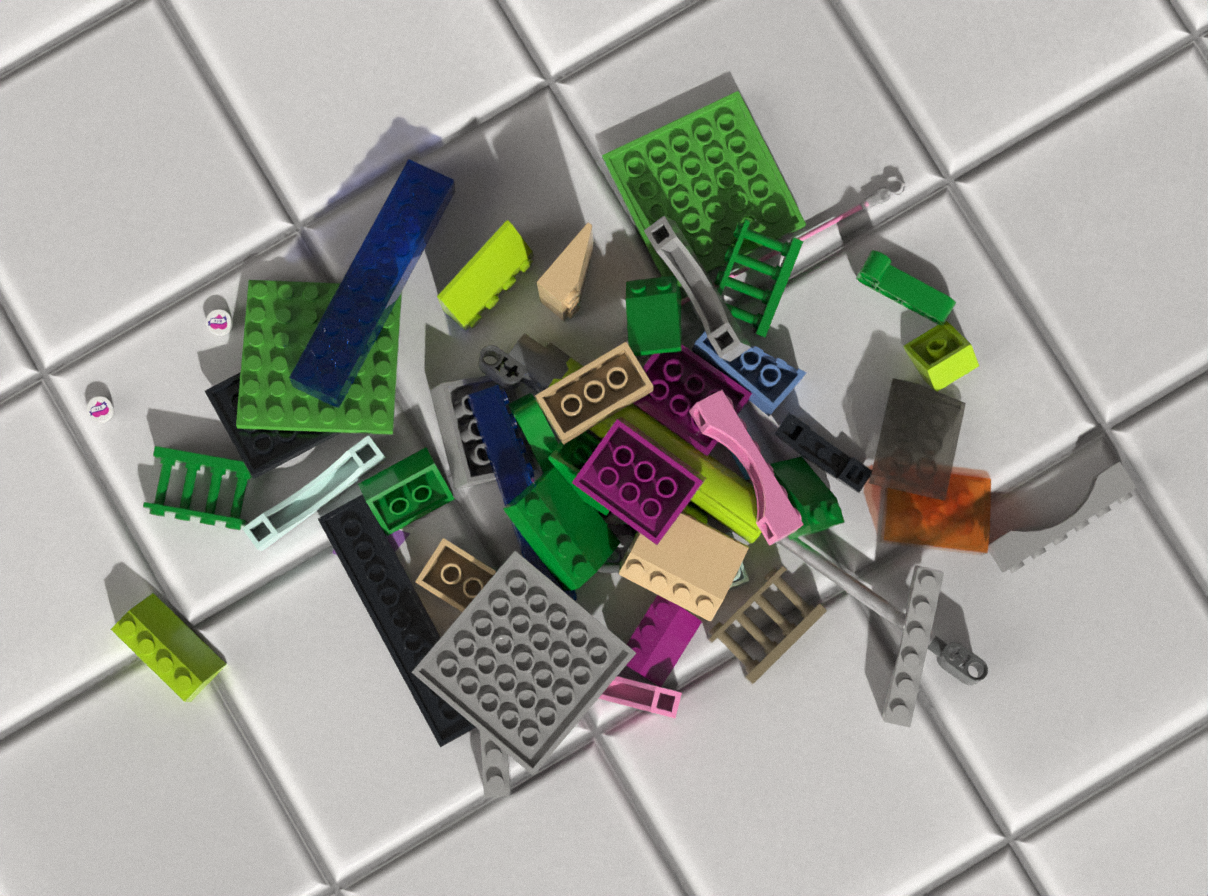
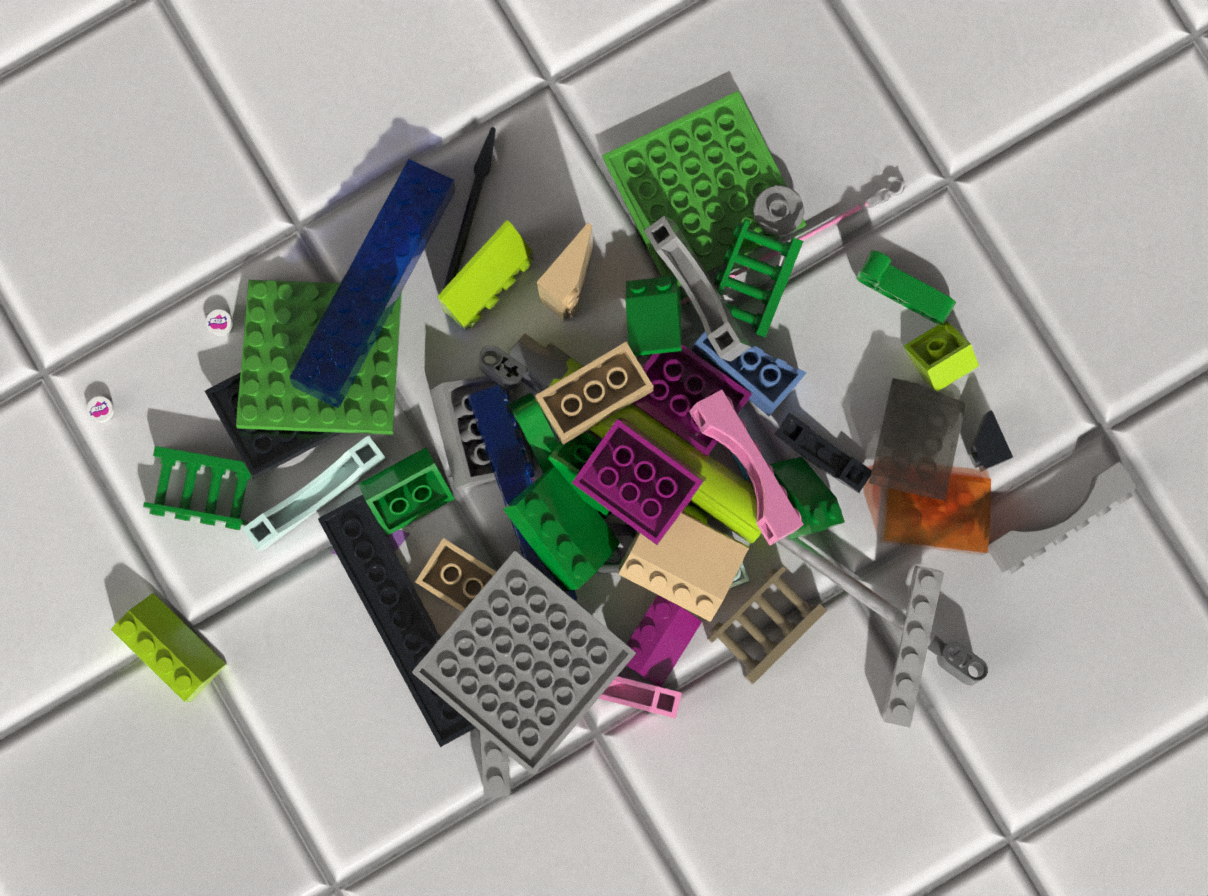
none -> black piece [443,127,496,289]
none -> light grey tile [753,185,805,237]
none -> black slope [969,410,1013,472]

